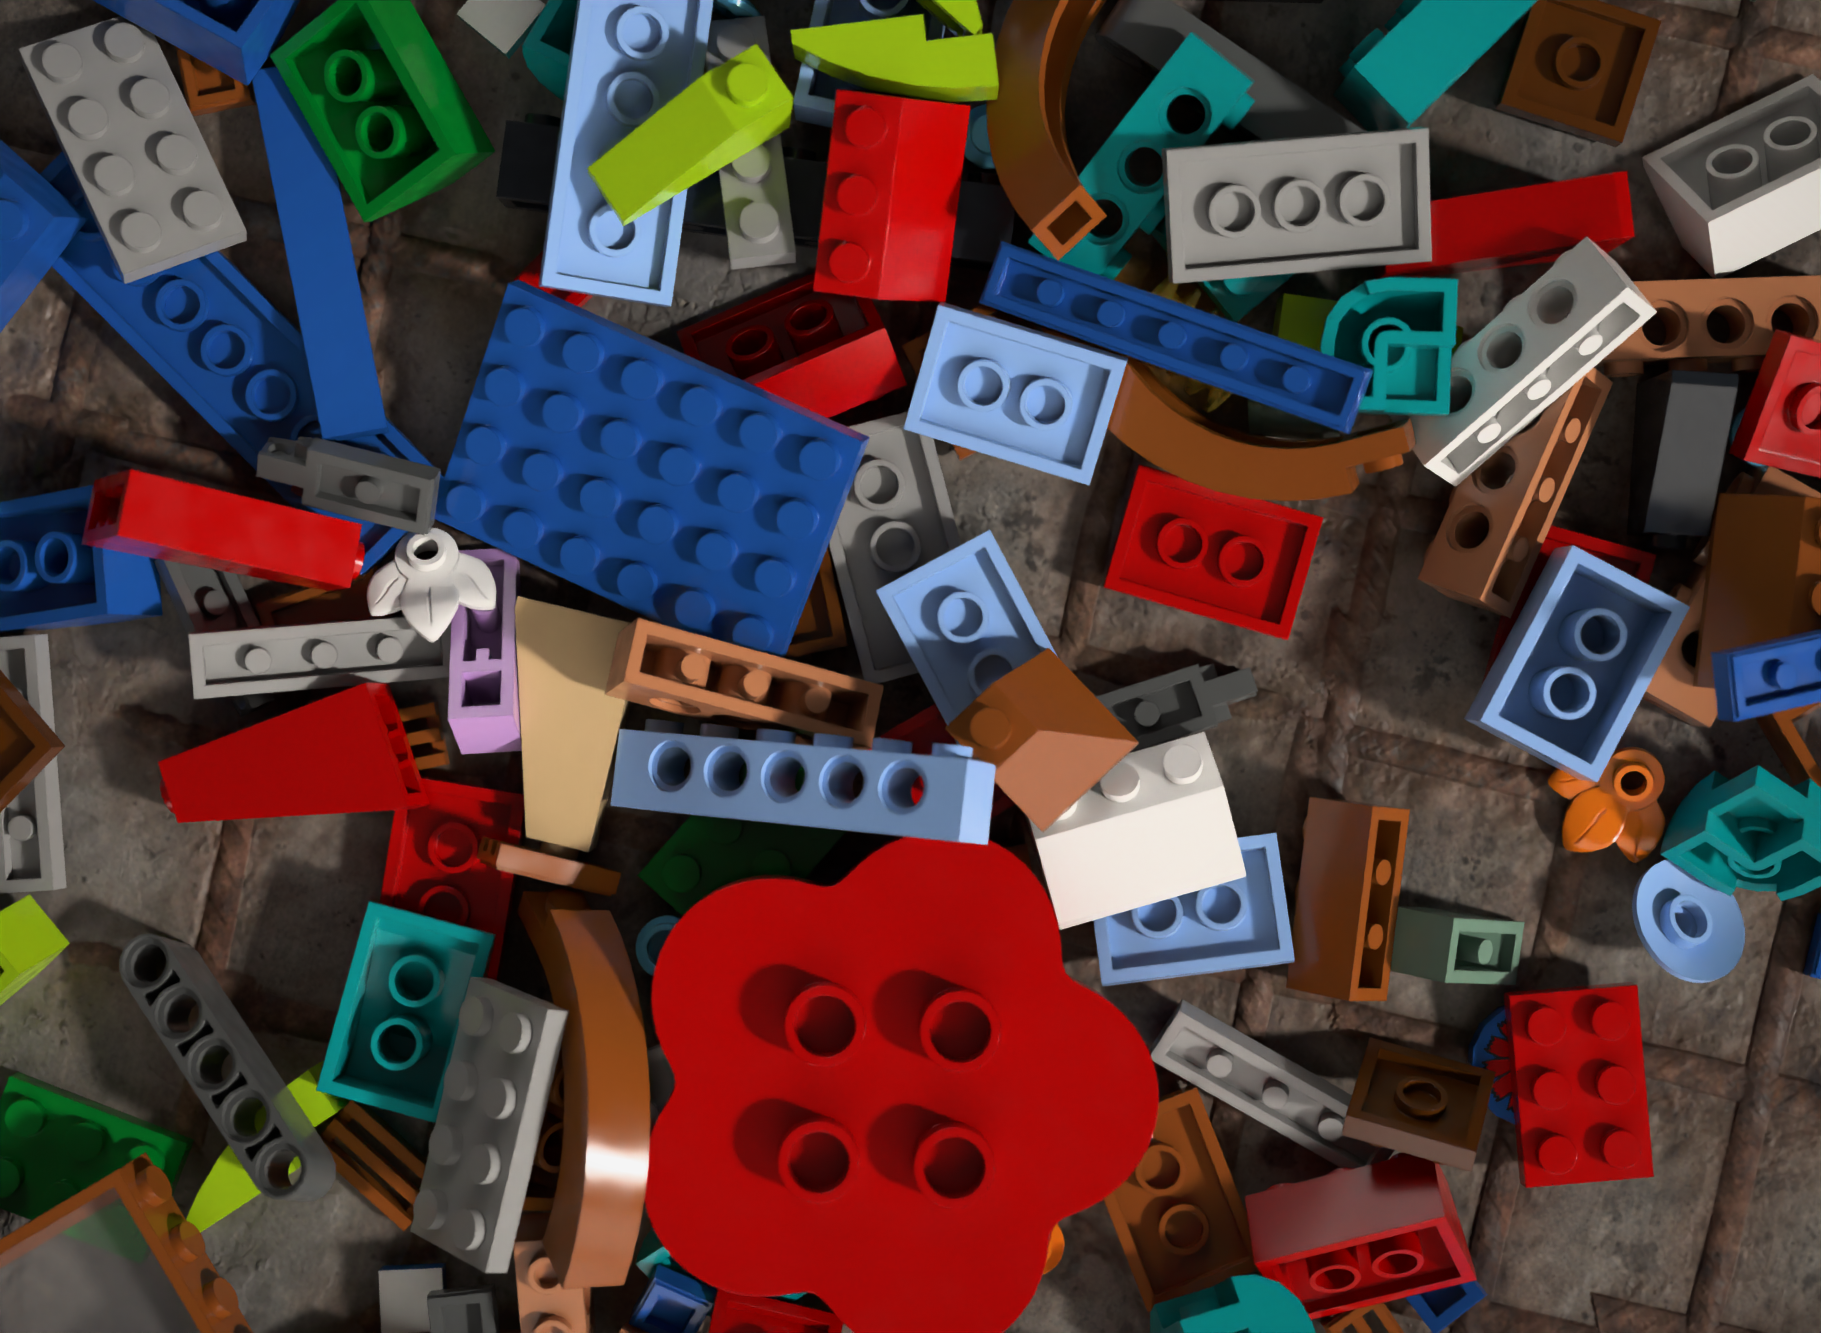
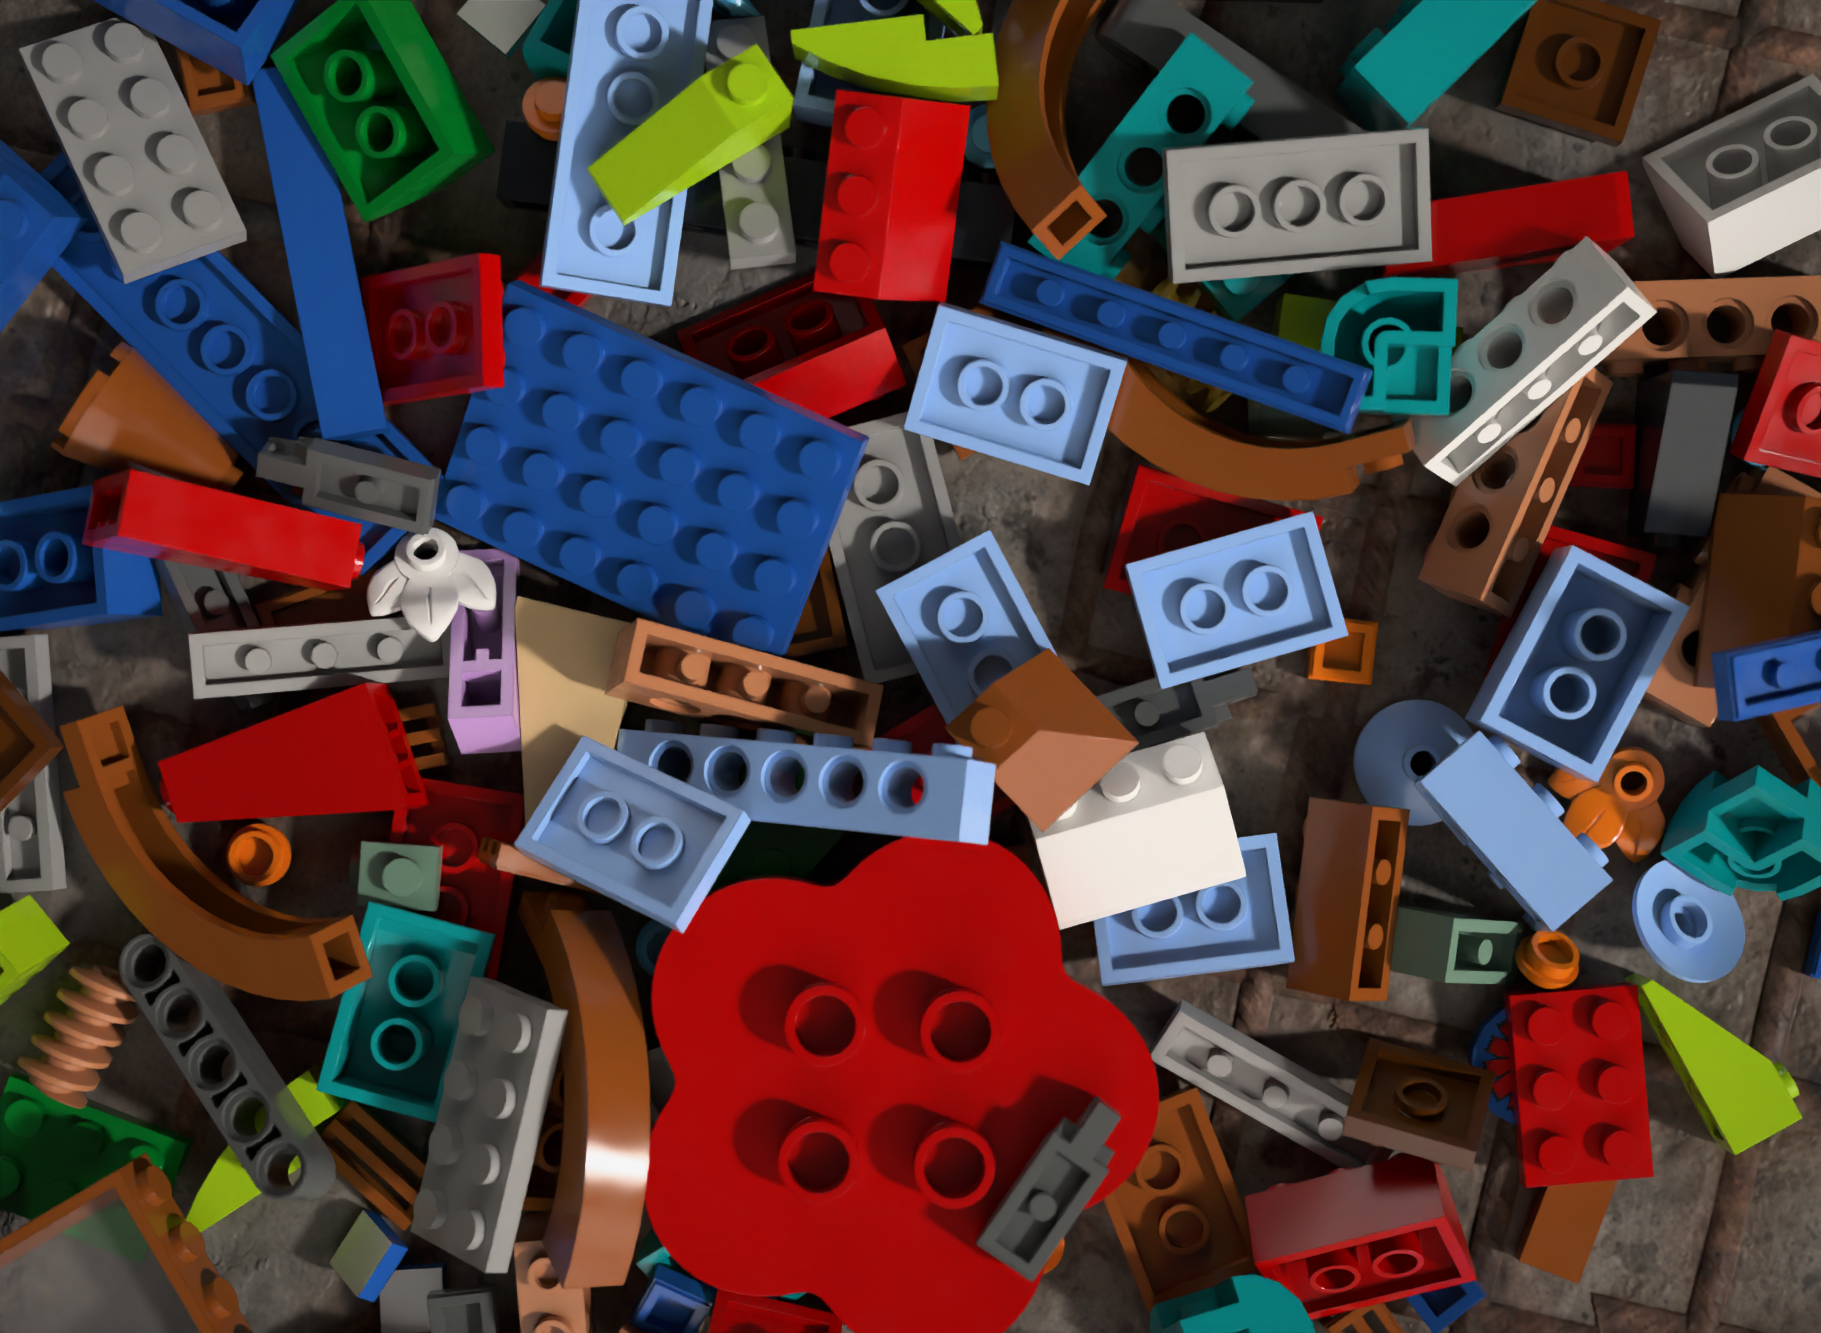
none -> nougat piece [16,965,139,1109]
none -> dark orange cone [51,341,243,493]
none -> dark orange arch [59,705,373,1001]
none -> orange plate [226,823,292,887]
none -> white tile [329,1210,408,1302]
none -> sand green bracket [349,837,443,911]
none -> red plate [361,253,506,406]
none -> light blue plate [514,735,751,934]
none -> orange plate [522,77,567,141]
none -> dark grey hinge [975,1096,1122,1282]
none -> light blue plate [1124,511,1349,689]
none -> orange tile [1305,618,1378,685]
none -> light blue dish [1353,699,1473,826]
none -> light blue wedge [1413,730,1613,932]
none -> dark orange tile [1514,1180,1618,1284]
none -> orange plate [1515,930,1580,990]
none -> red tile [1568,423,1636,490]
none -> lime slope [1624,972,1803,1155]

